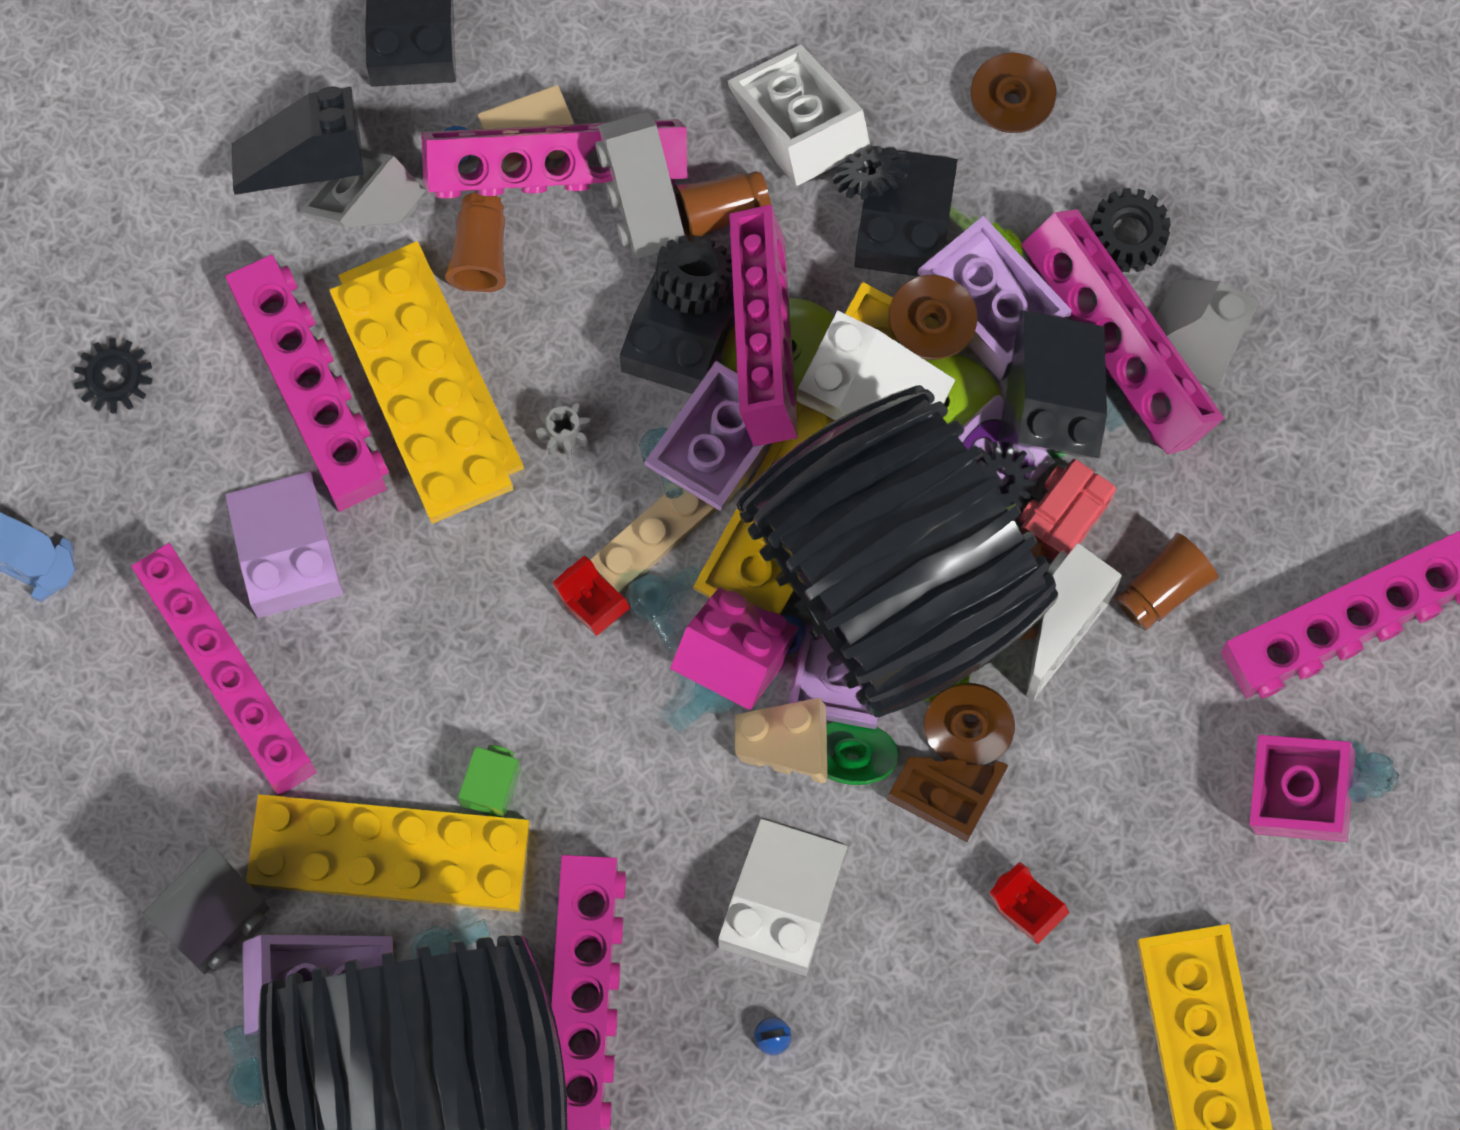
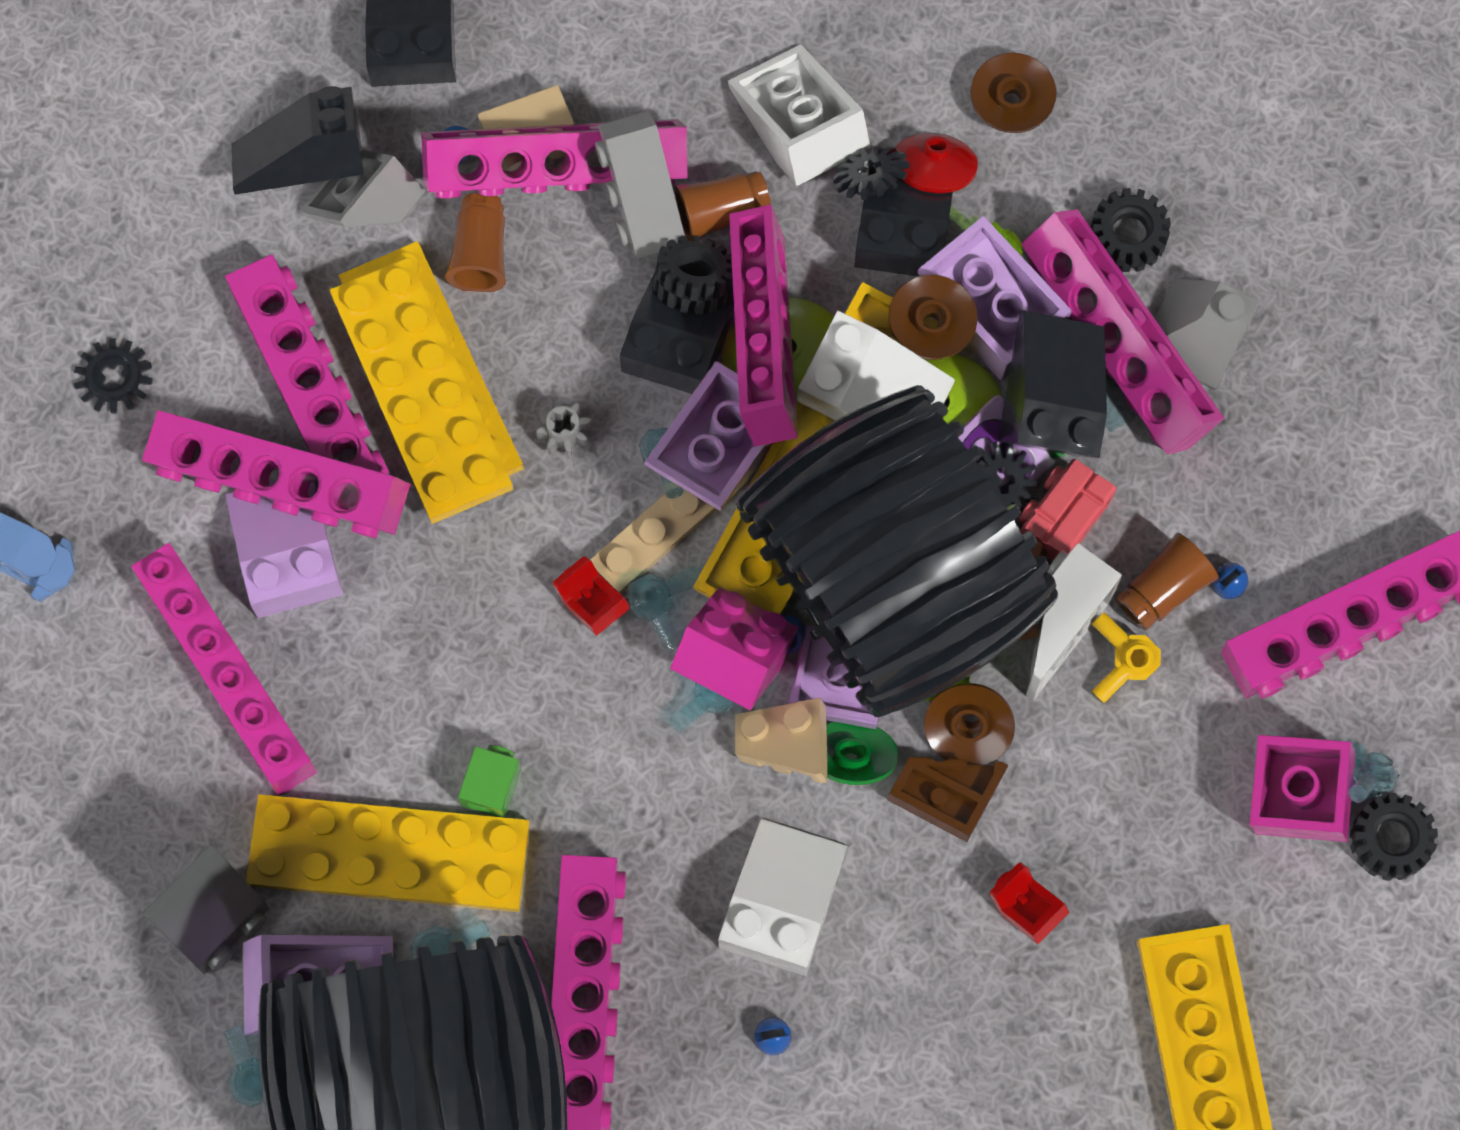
none -> dark pink brick [142,410,411,539]
none -> red dish [895,133,978,193]
none -> yellow piece [1091,611,1161,703]
none -> blue hinge [1212,562,1249,600]
none -> black tyre [1349,793,1438,881]

